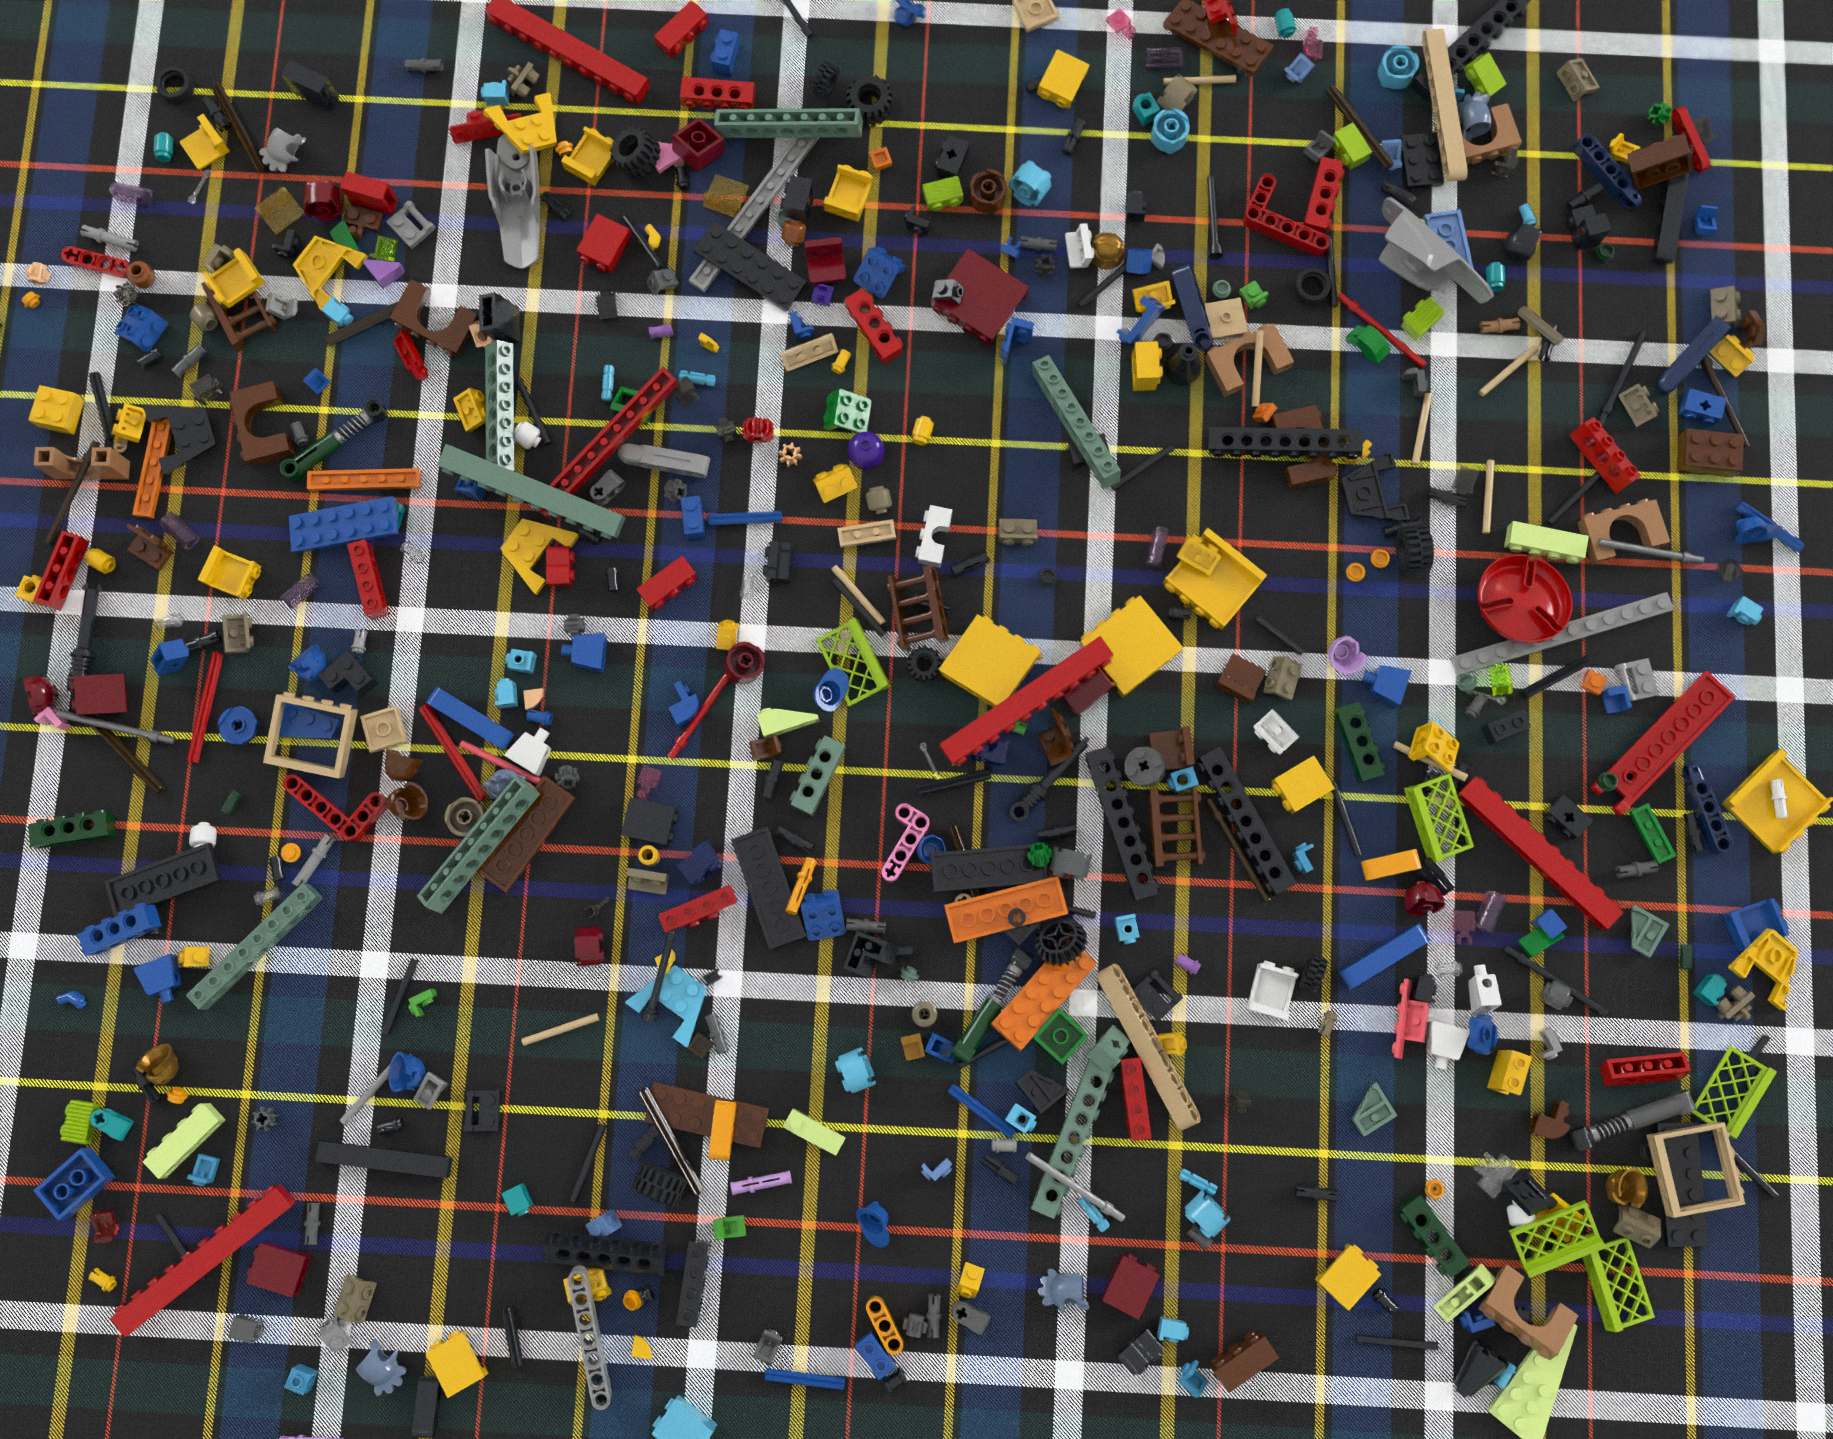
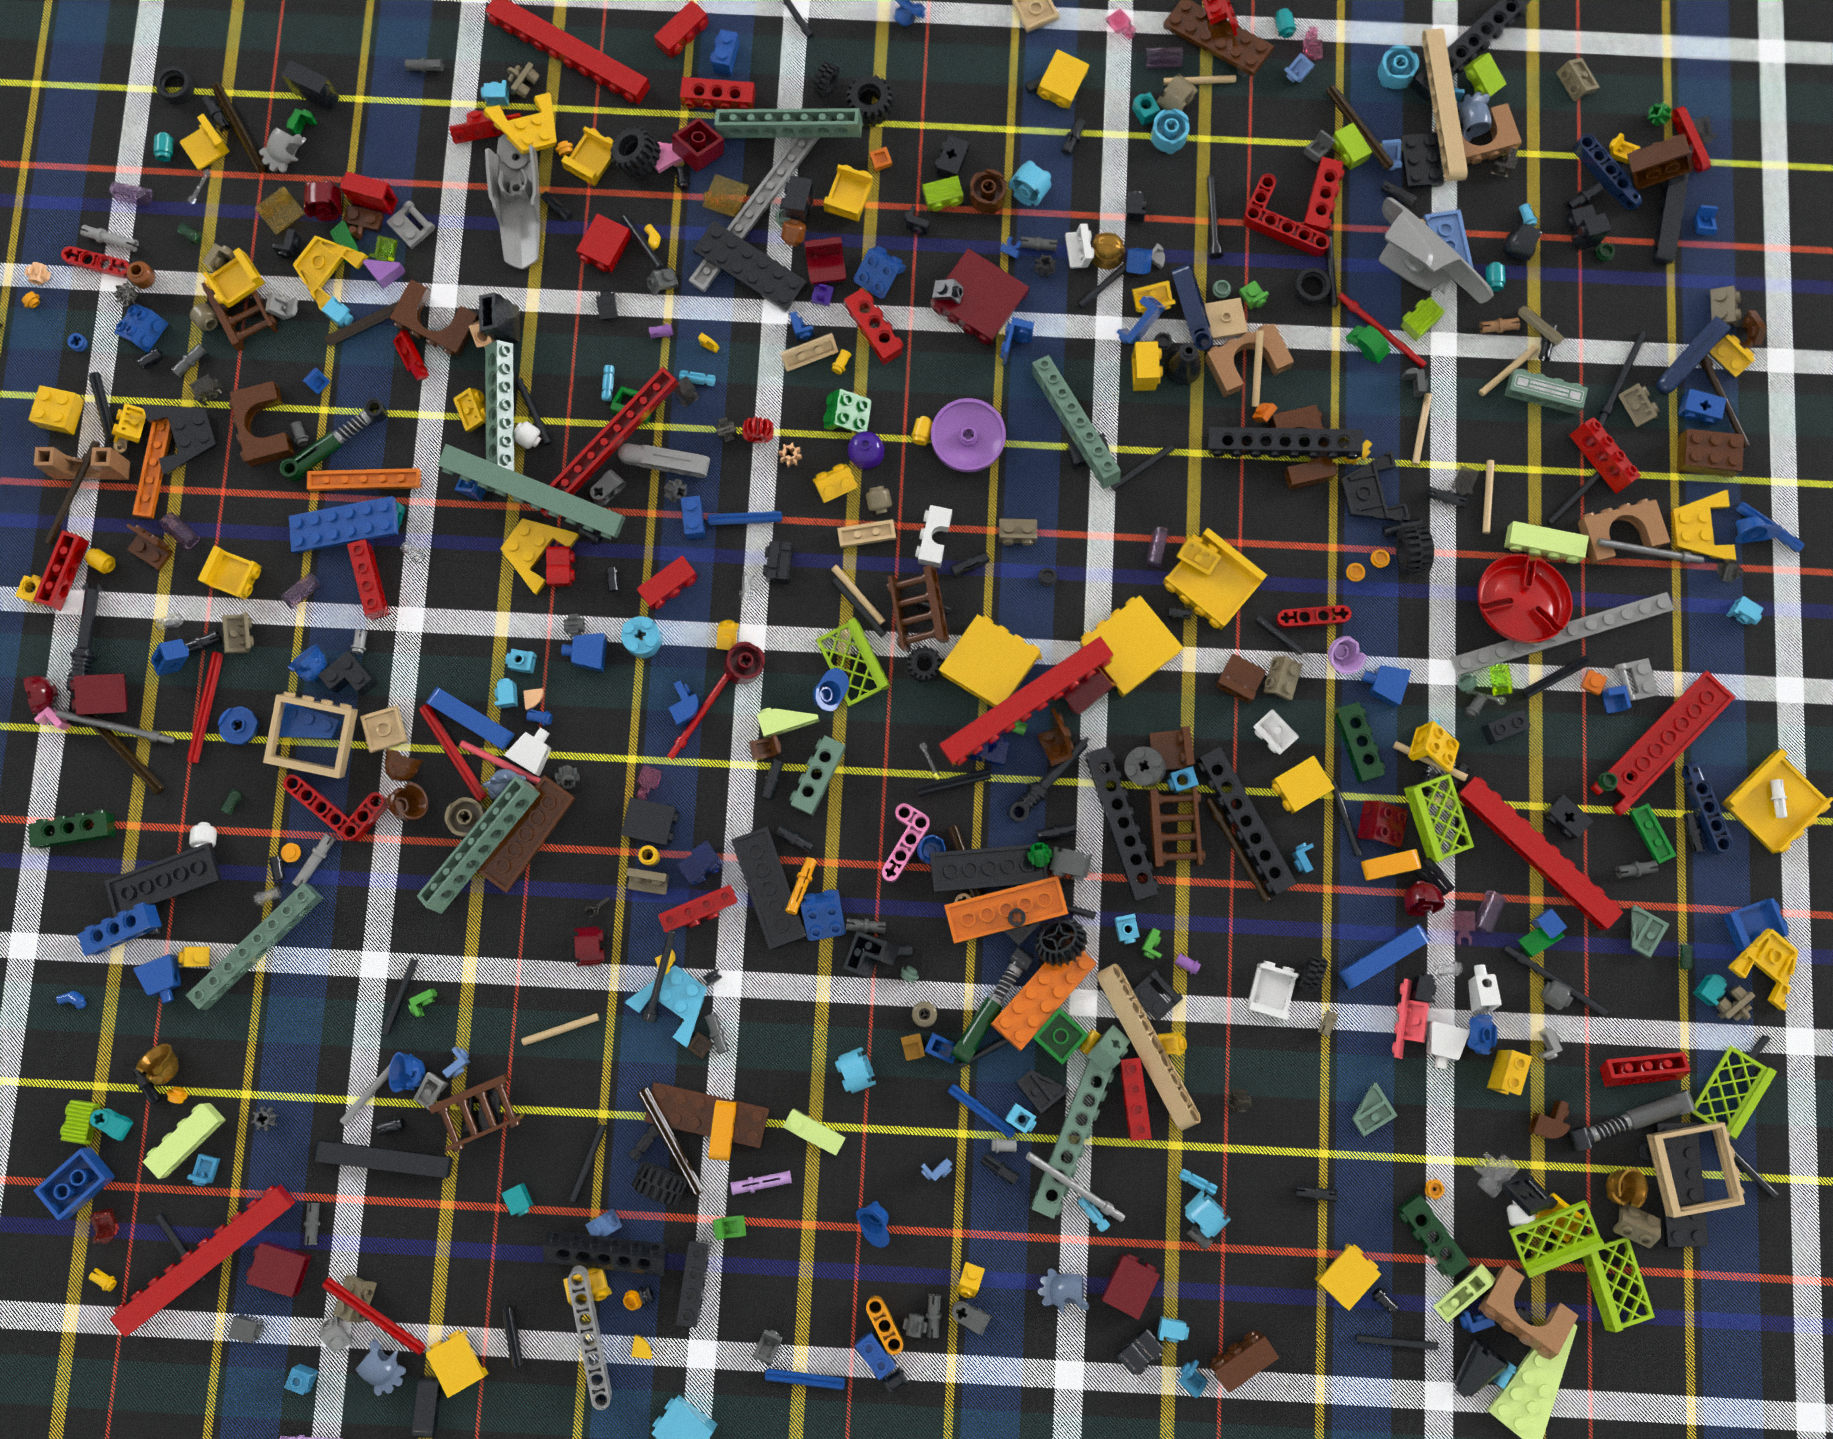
none -> blue bush [67,333,88,352]
none -> clear green pin [178,223,202,244]
none -> green bracket [286,108,317,136]
none -> red axle [322,1277,426,1355]
none -> reddish brown fence [428,1073,525,1152]
none -> medium blue bracket [442,1047,471,1078]
none -> medium azure brick [621,616,663,658]
none -> medium lavender dish [931,398,1006,472]
none -> yellow pin [1079,1029,1101,1055]
none -> bright green bracket [1140,928,1162,960]
none -> red beam [1276,605,1352,628]
none -> dark red bracket [1357,800,1407,847]
none -> sand green brick [1504,369,1588,415]
none -> yellow wing [1671,490,1736,563]

